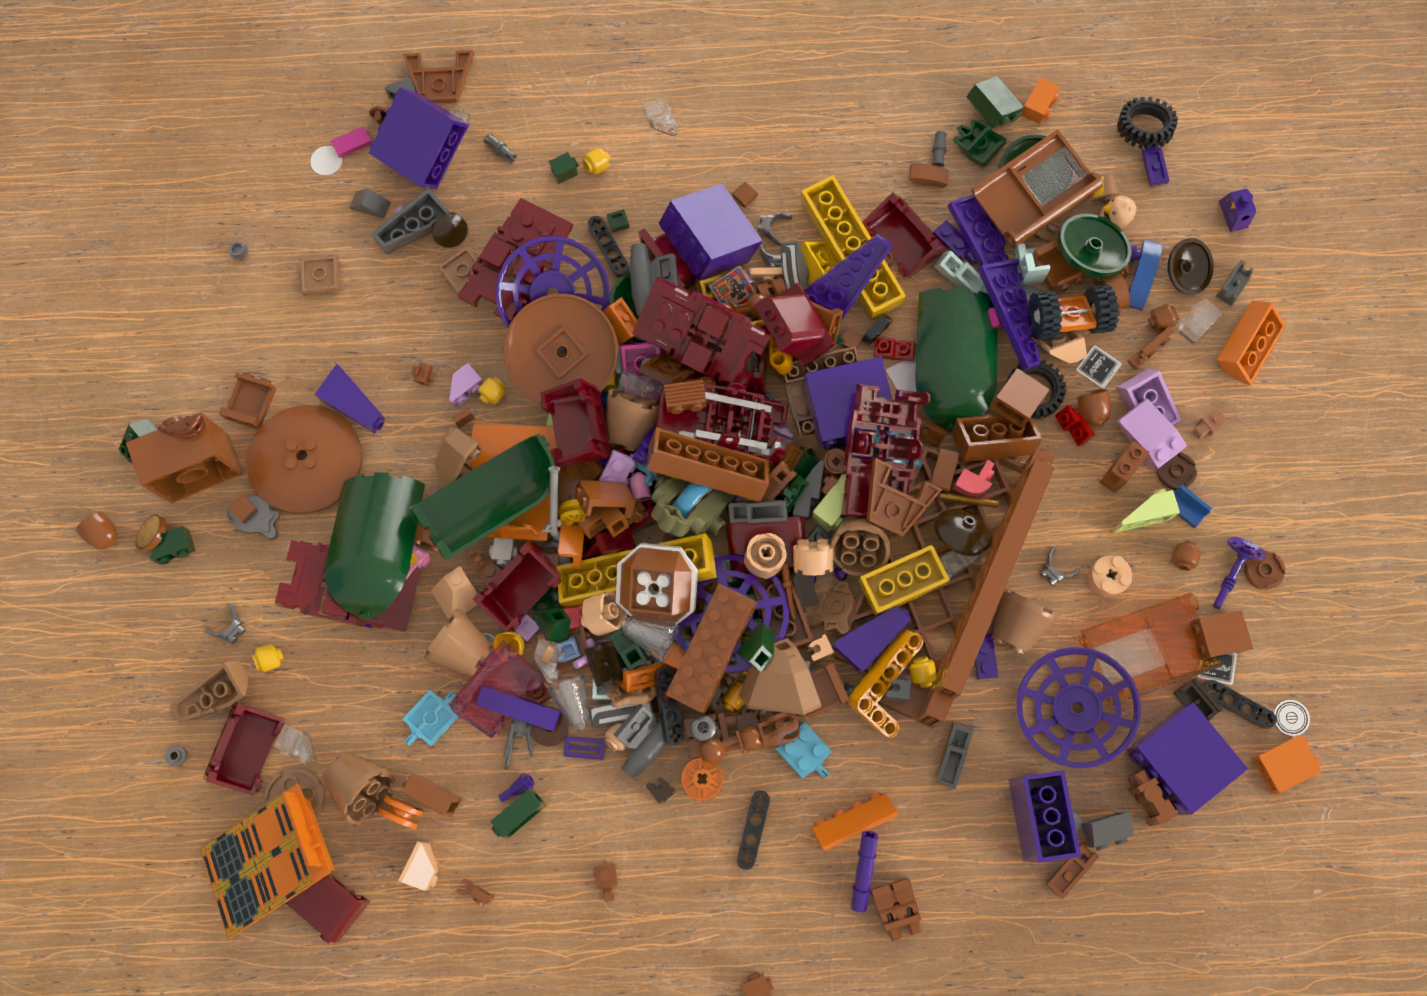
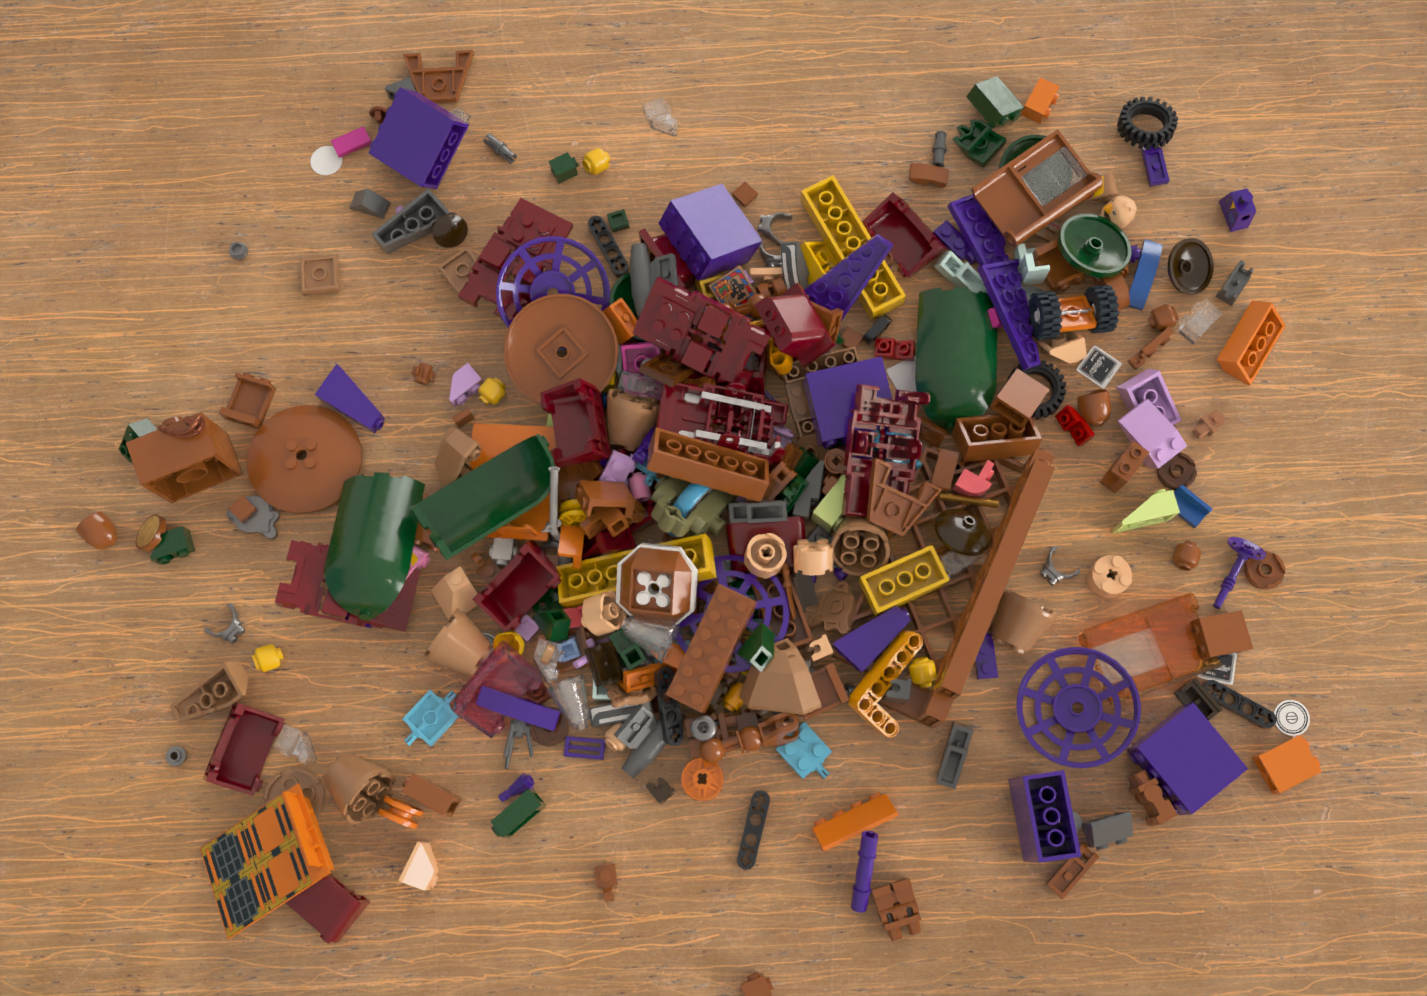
dark orange plate [456,879,495,906] -> none
dark orange brick [664,379,706,414] -> none

